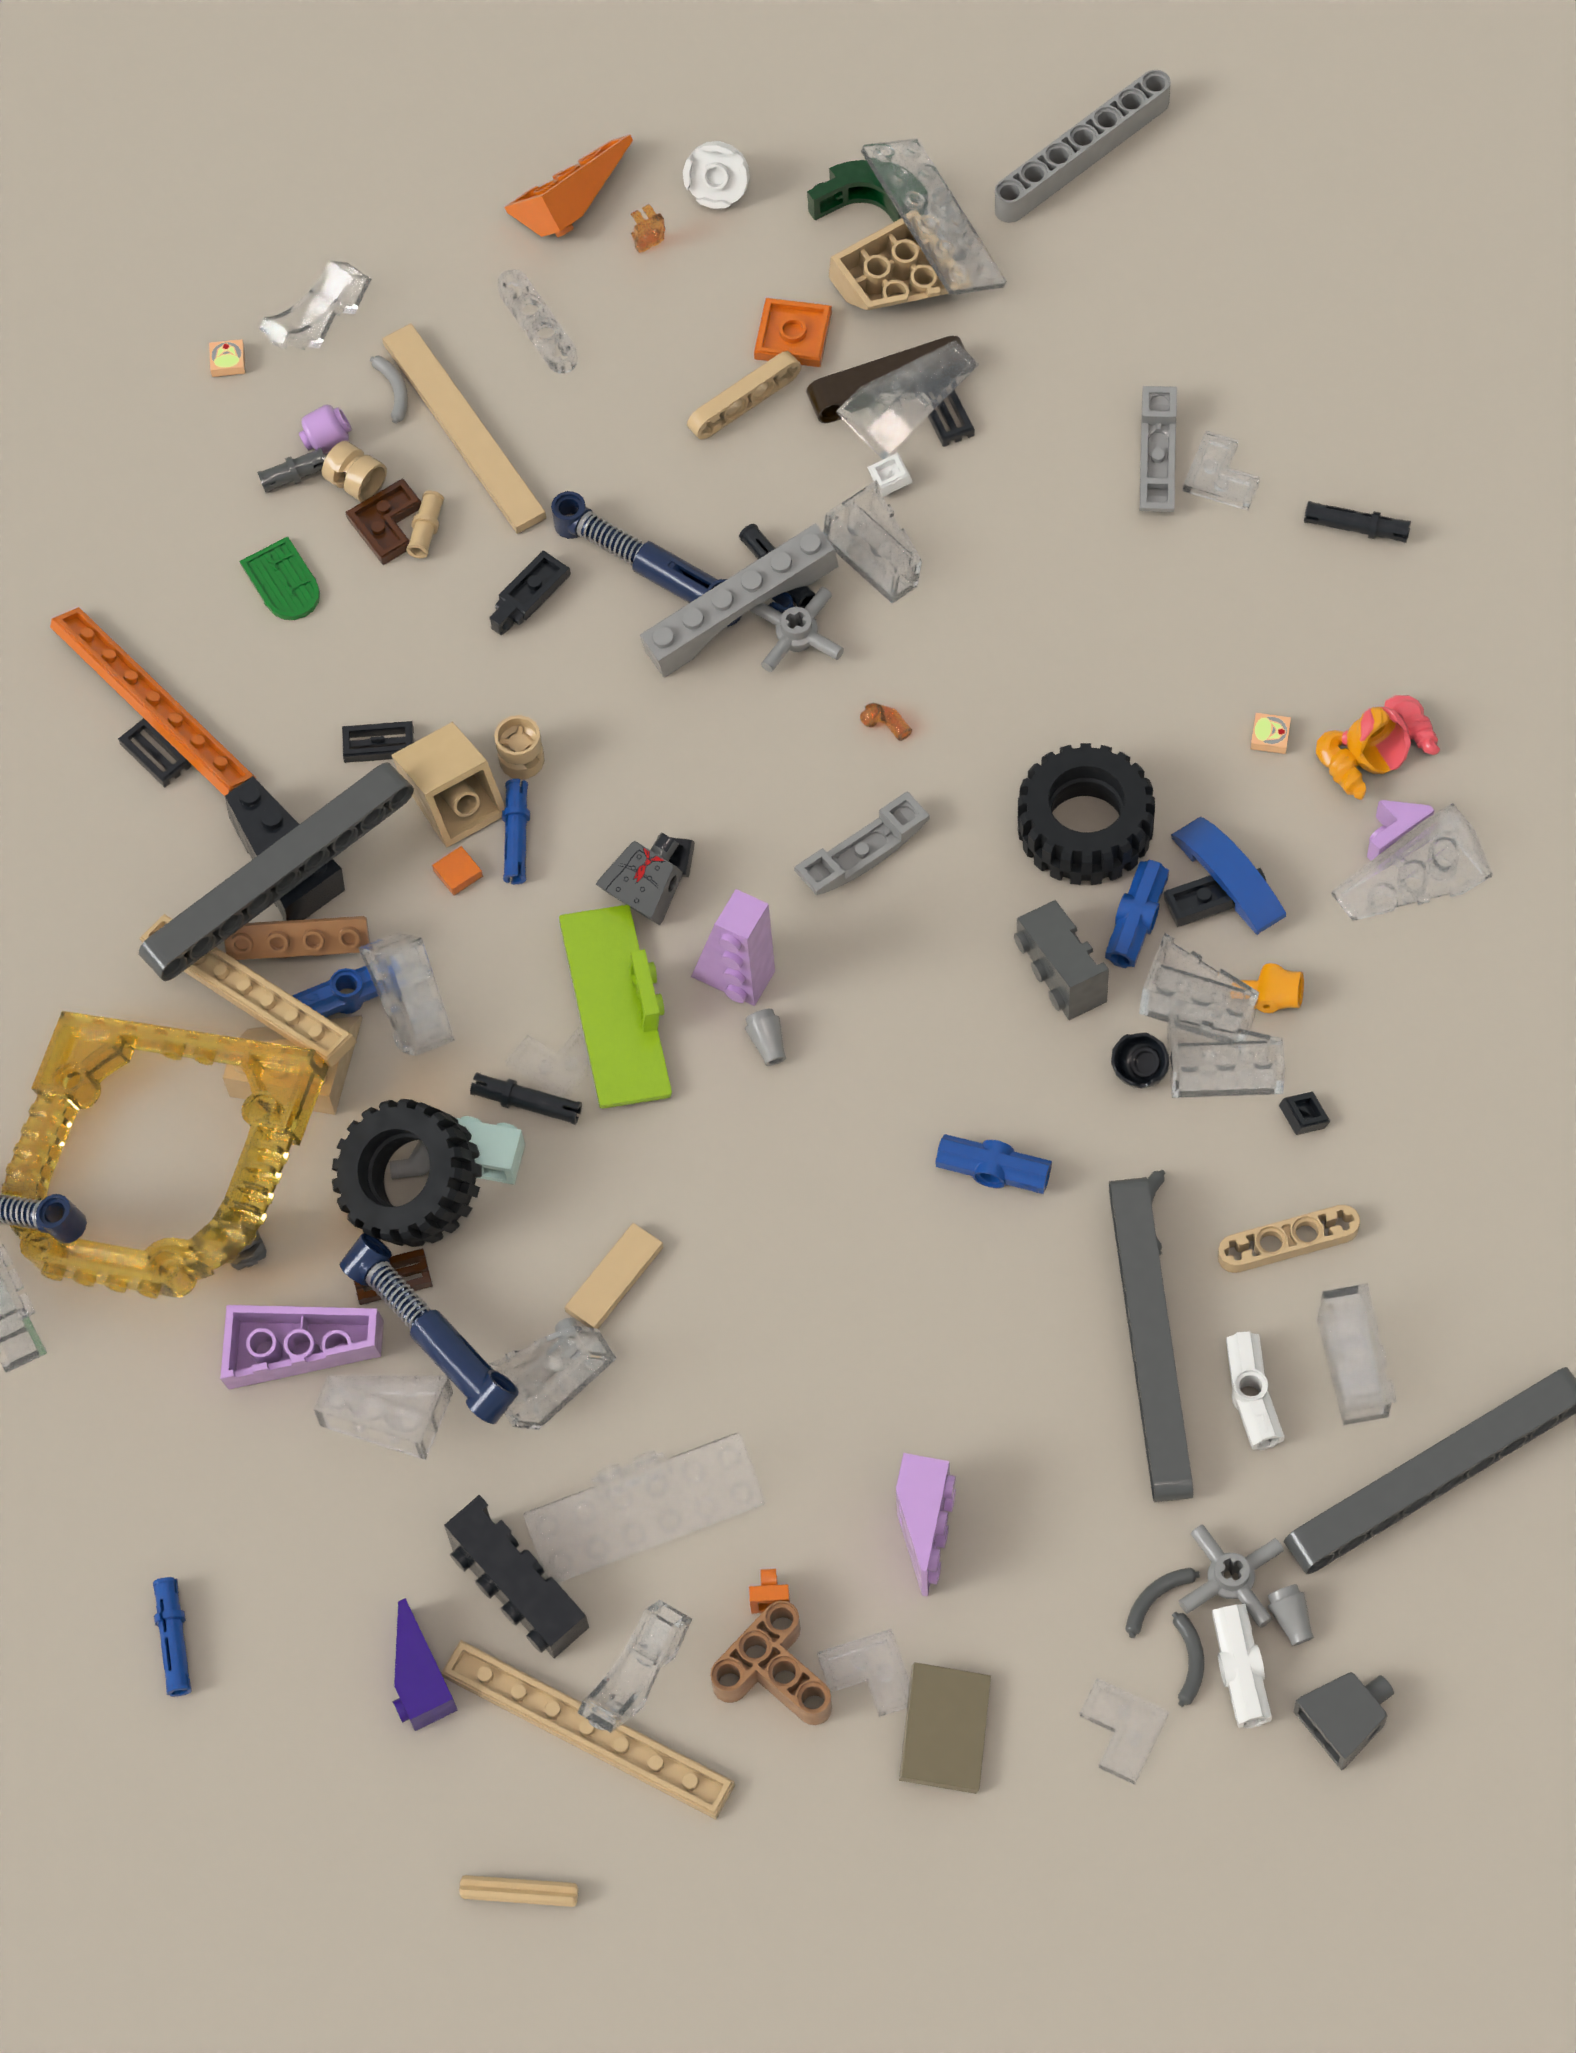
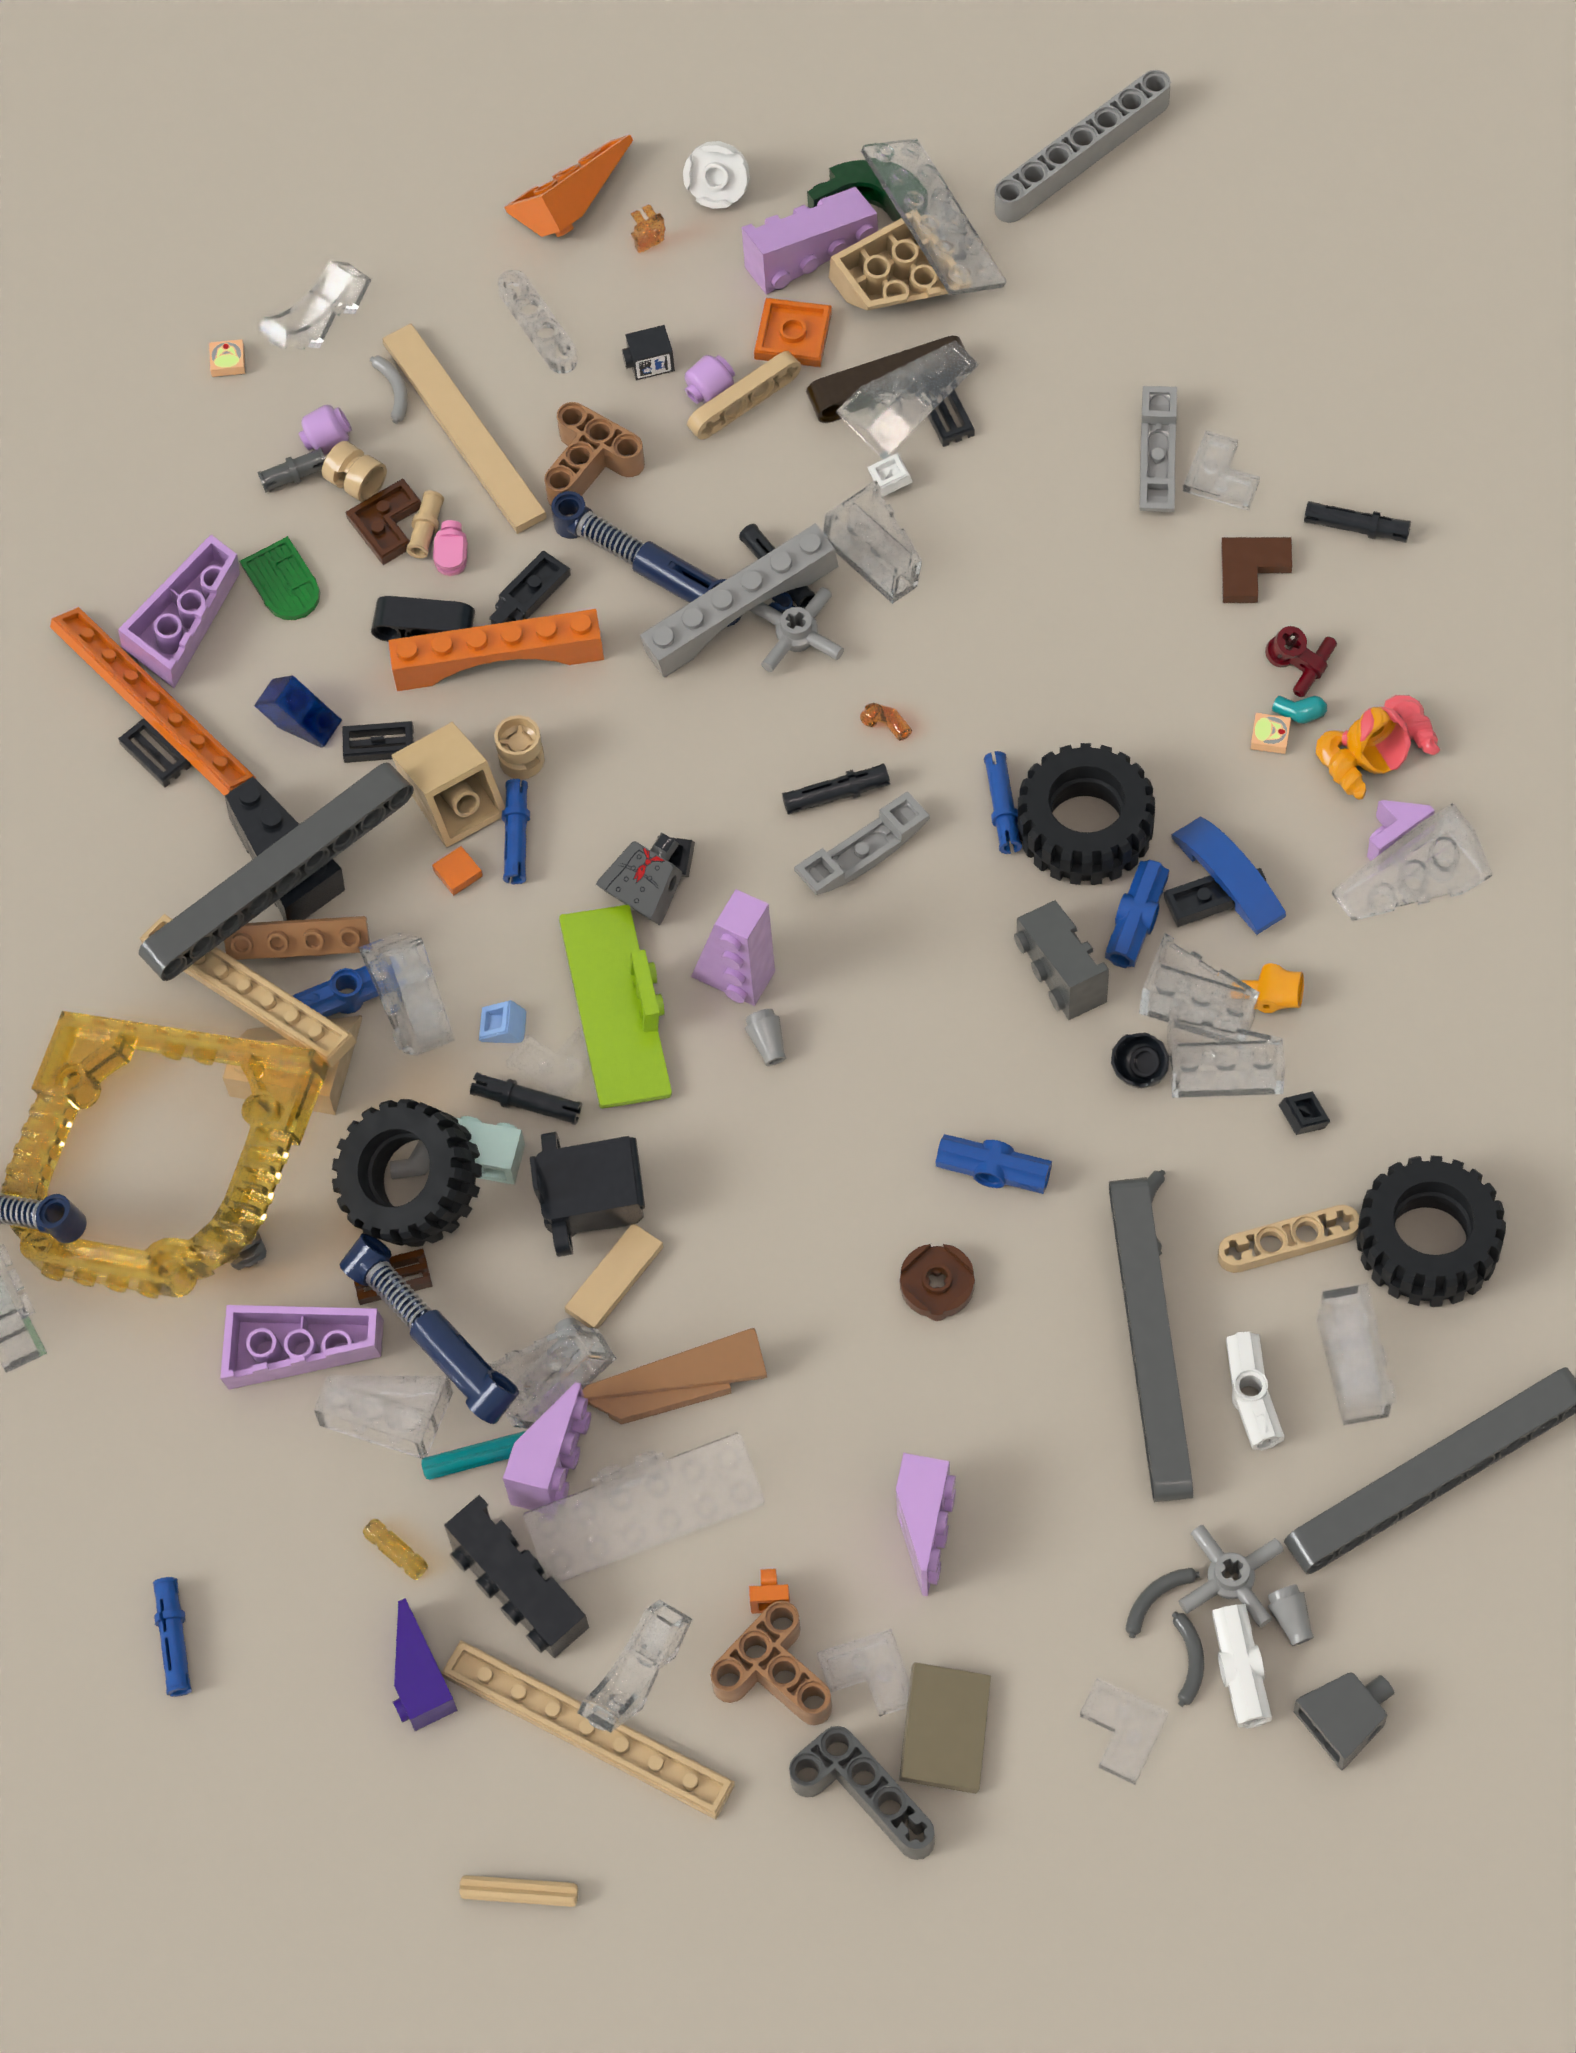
none -> lavender wedge [118,535,240,688]
none -> clear blue slope [254,675,342,748]
none -> clear yellow axle [363,1519,428,1580]
none -> black beam [371,596,475,642]
none -> orange arch [388,609,604,691]
none -> teal axle [421,1431,526,1480]
none -> bright pink arm [433,520,468,576]
none -> light blue slope [479,1000,526,1043]
none -> lavender slope [503,1382,591,1516]
none -> black piece [530,1132,645,1257]
none -> medium nougat beam [544,402,645,505]
none -> medium nougat wedge [582,1328,767,1424]
none -> black brick [622,325,675,380]
none -> lavender head [685,355,735,404]
none -> lavender wedge [742,187,878,295]
none -> black pin [782,763,890,815]
none -> dark grey beam [789,1726,935,1860]
none -> reddish brown plate [899,1244,975,1321]
none -> blue pin [984,751,1022,854]
none -> reddish brown tile [1221,537,1292,603]
none -> dark red piece [1265,626,1337,697]
none -> teal arm [1272,696,1327,724]
none -> black tyre [1356,1155,1506,1307]

